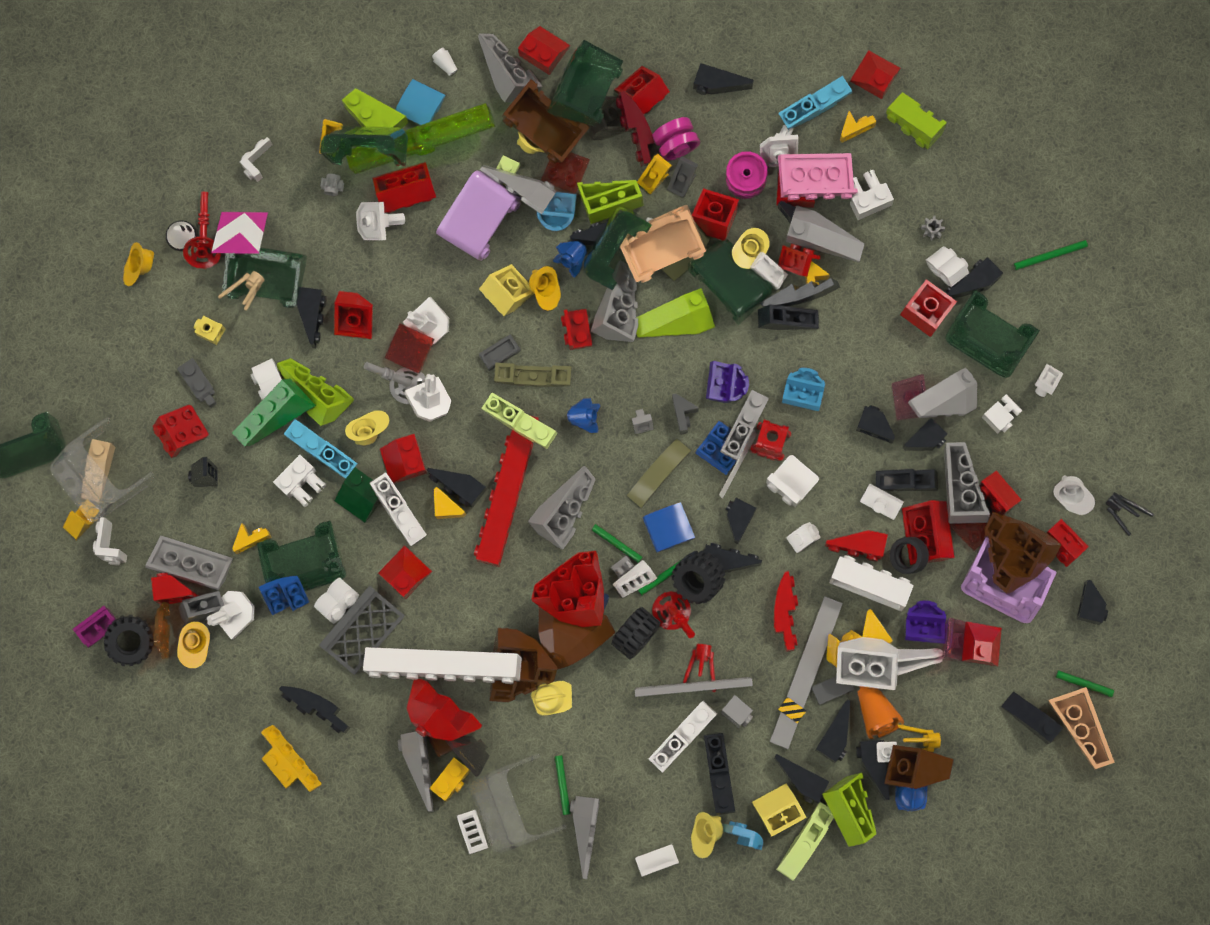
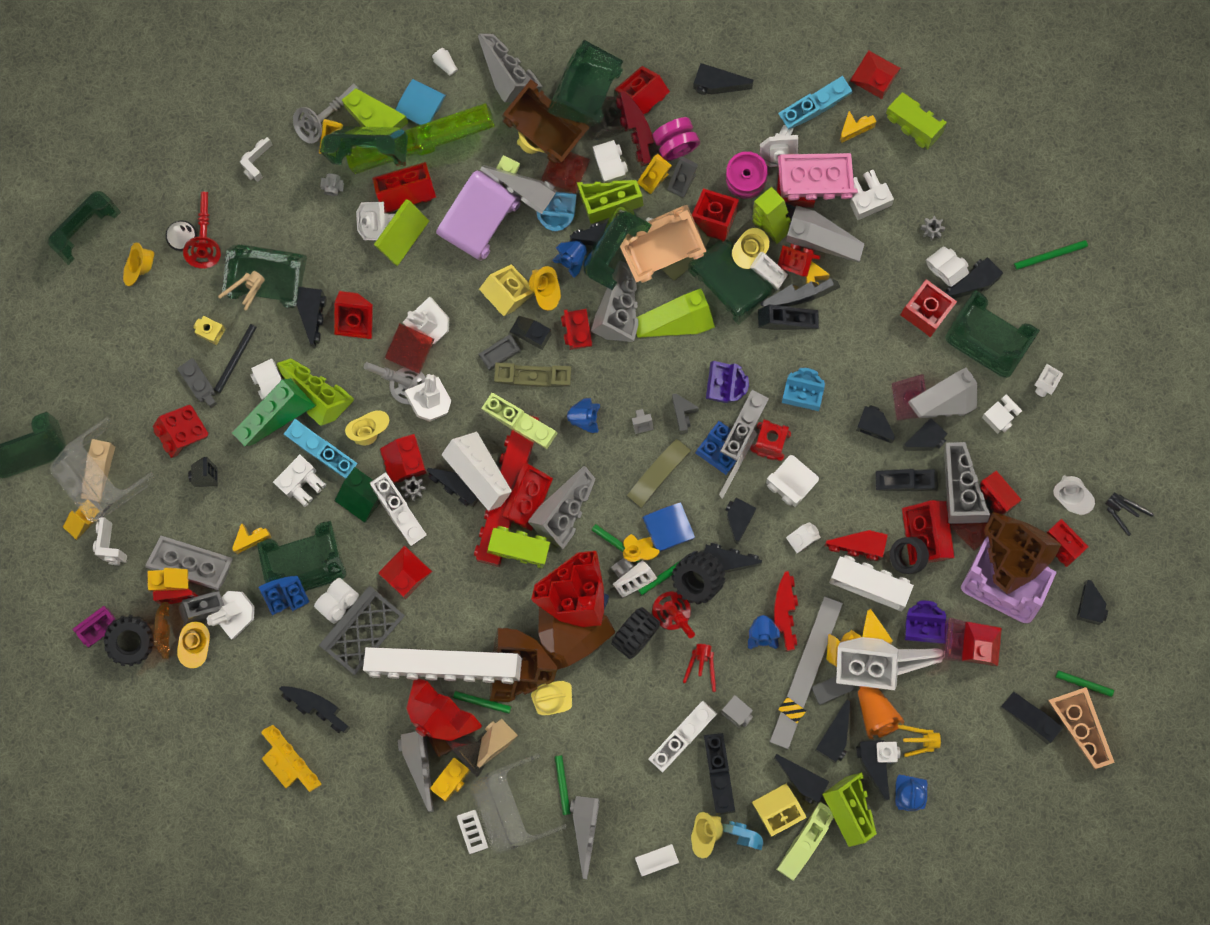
sticker [211,212,268,254] -> none
yellow slope [434,487,466,519] -> none
red slope [518,26,570,75] -> none
light grey tile [635,677,753,697] -> none
white tile [860,484,904,520] -> none
reddish brown slope [885,745,954,789] -> none
none -> clear green windscreen [45,190,121,265]
none -> yellow slope [148,568,188,591]
none -> black bar [214,324,257,393]
none -> light grey dish [293,83,359,143]
none -> lime tile [374,199,429,266]
none -> light grey gear [401,476,426,501]
none -> white wedge [442,432,512,511]
none -> green bar [453,691,512,714]
none -> tan slope [477,719,518,768]
none -> lime wedge [487,526,550,569]
none -> red tile [502,463,553,531]
none -> black slope [510,316,552,350]
none -> white brick [593,140,628,183]
none -> yellow plate [623,534,660,562]
none -> blue brick [748,615,780,649]
none -> lime wedge [752,186,791,244]

